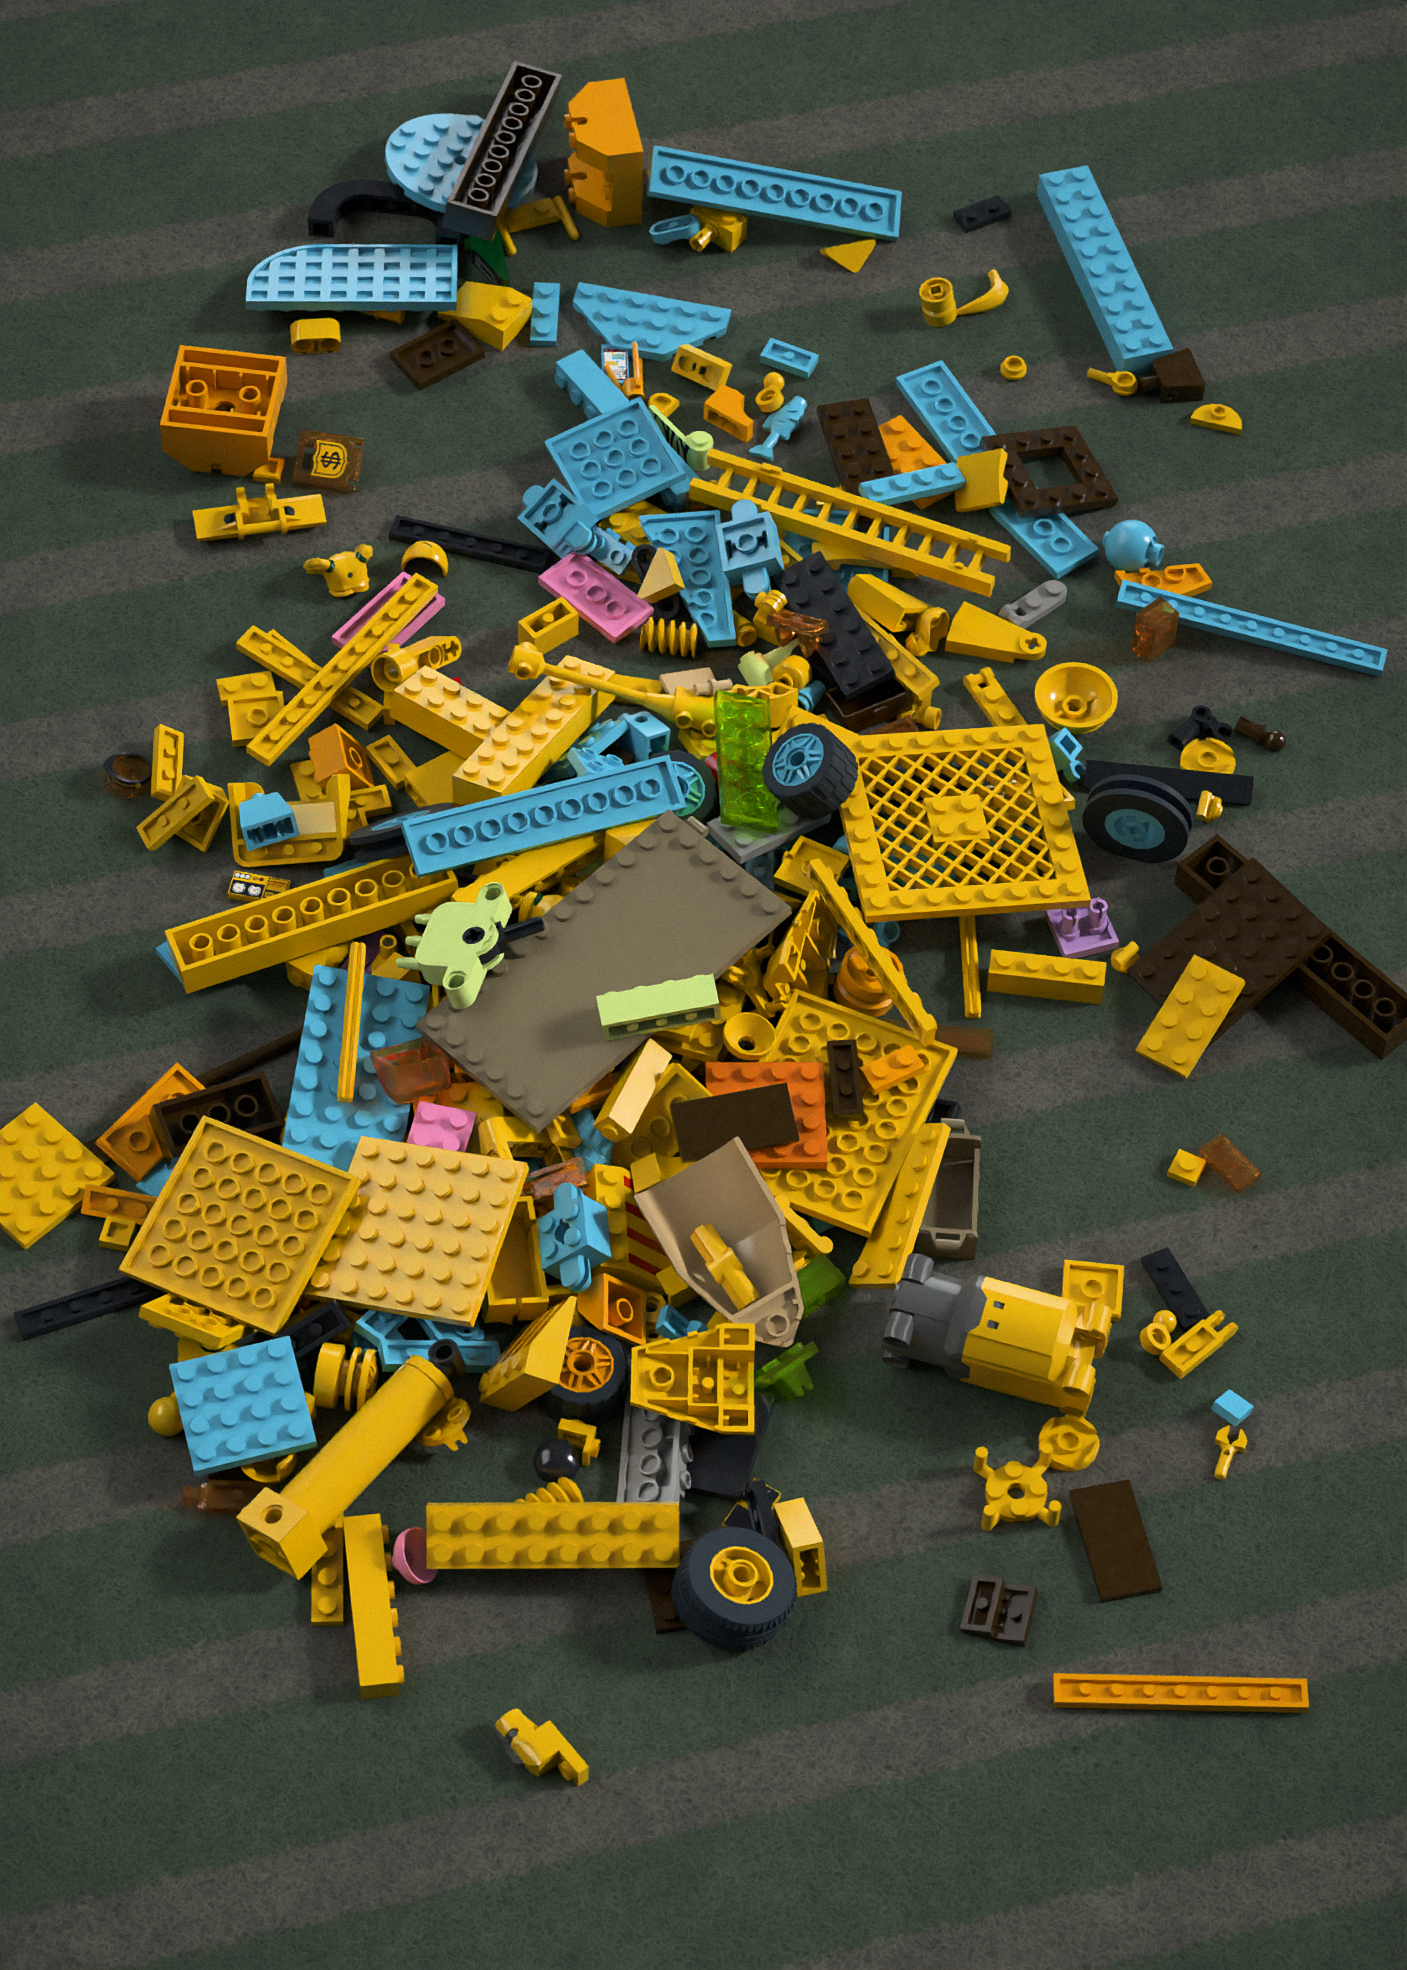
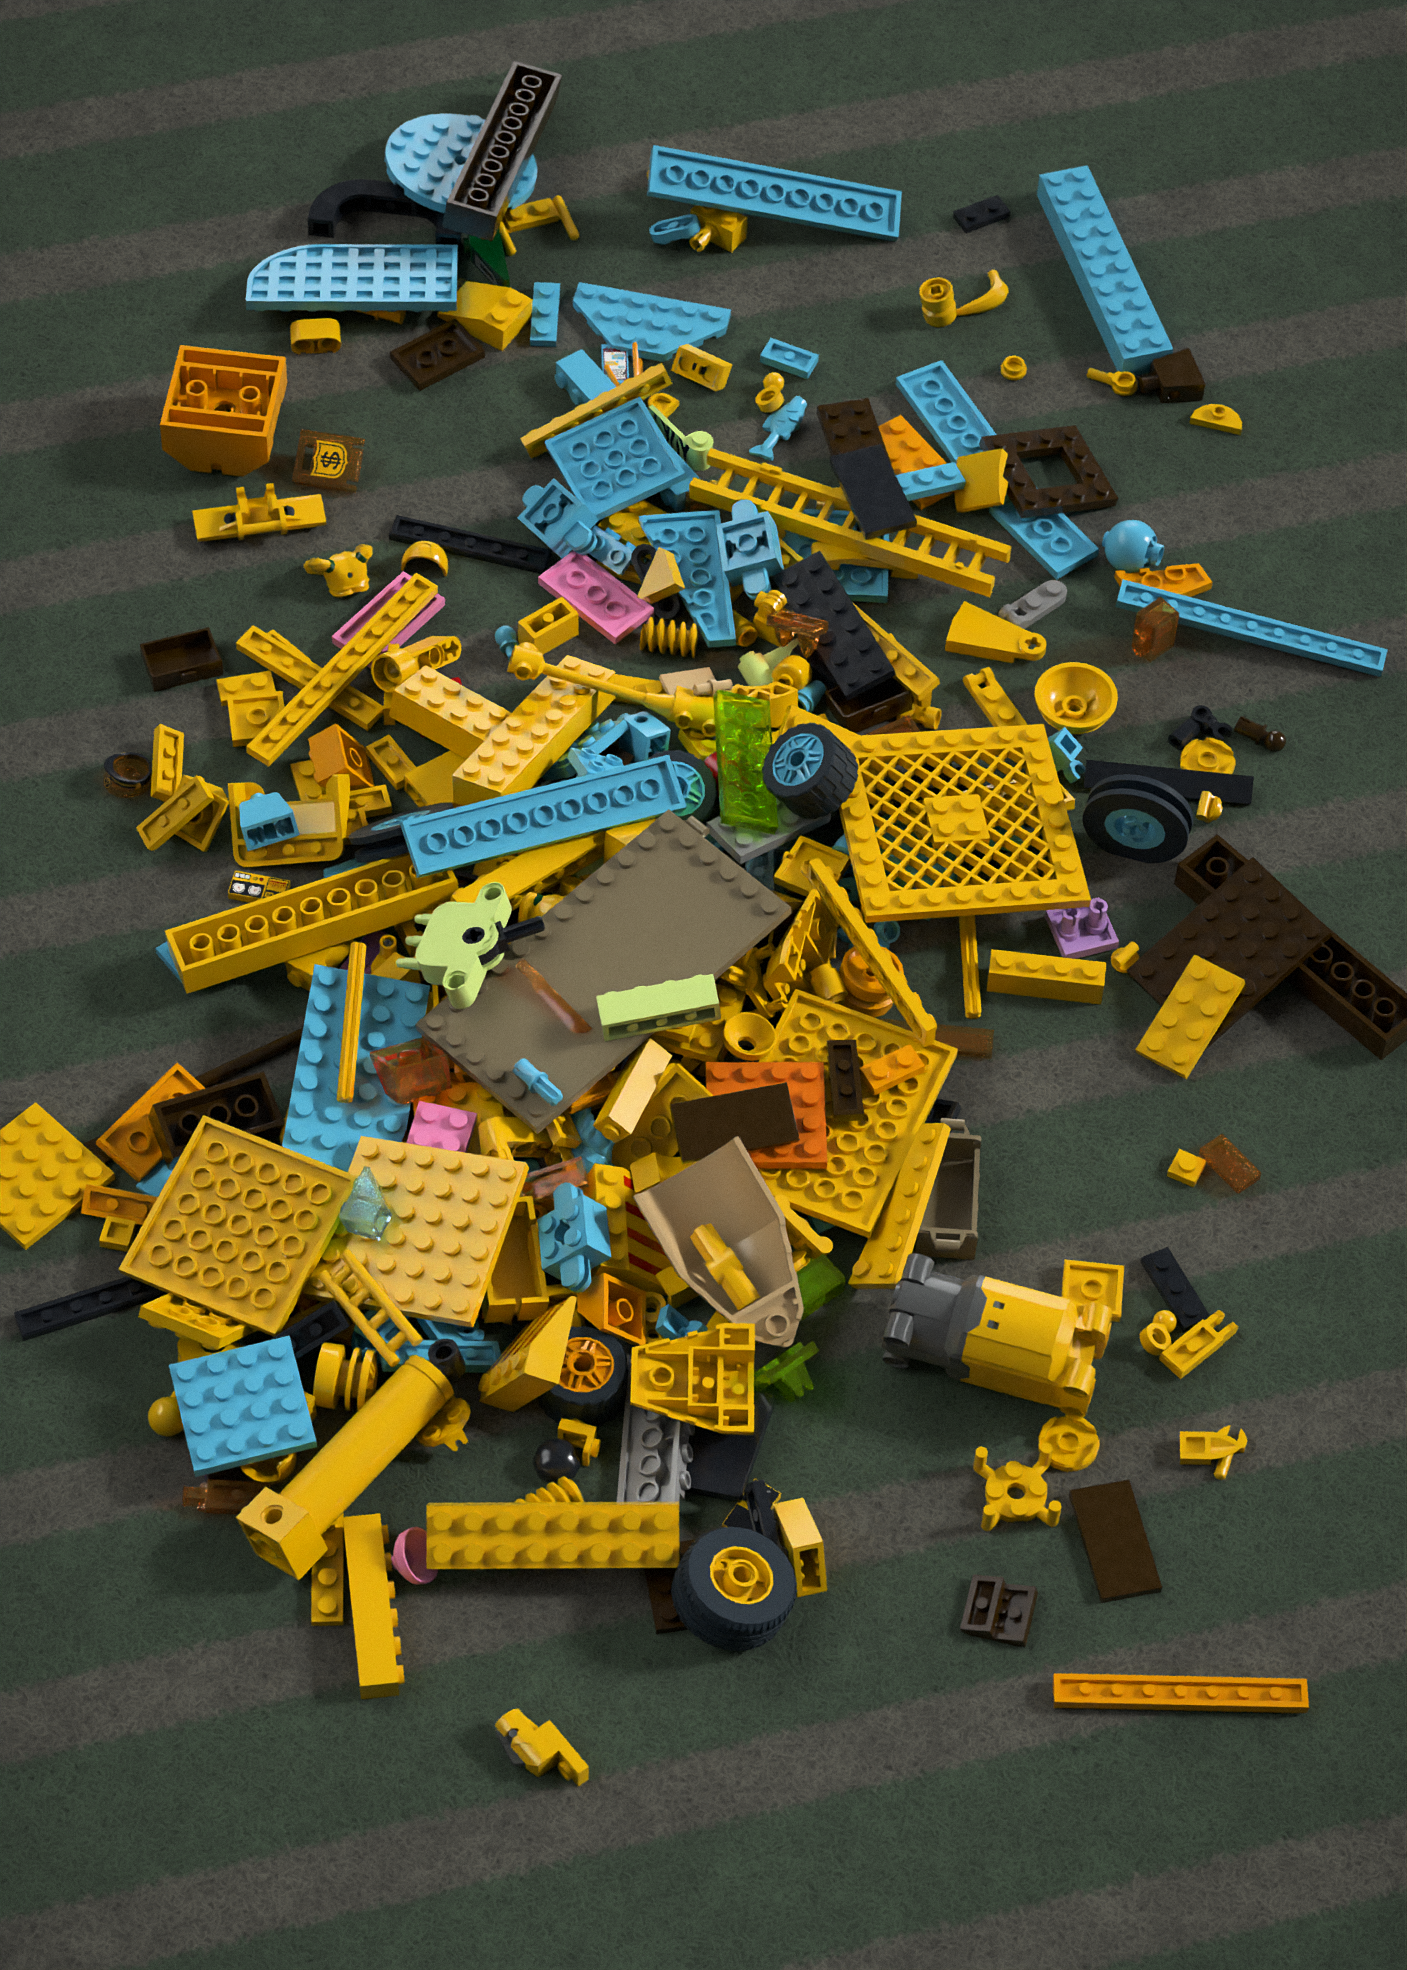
yellow tile [253,457,285,484] -> none
light orange piece [563,78,643,228] -> none
light orange arch [704,384,753,443] -> none
yellow slope [820,239,876,273] -> none
yellow slope [847,574,932,632] -> none
yellow hair [905,607,950,657] -> none
medium azure tile [1211,1389,1254,1427] -> none
none -> dark brown container [140,627,224,692]
none -> yellow bar [318,1249,423,1367]
none -> clear light blue slope [339,1166,392,1241]
none -> medium azure bar [495,626,519,661]
none -> medium azure axle [513,1058,563,1106]
none -> clear orange piece [516,959,592,1033]
none -> yellow plate [520,363,672,458]
none -> yellow brick [810,963,848,1005]
none -> black tile [830,444,917,540]
none -> yellow plate [1180,1431,1242,1465]

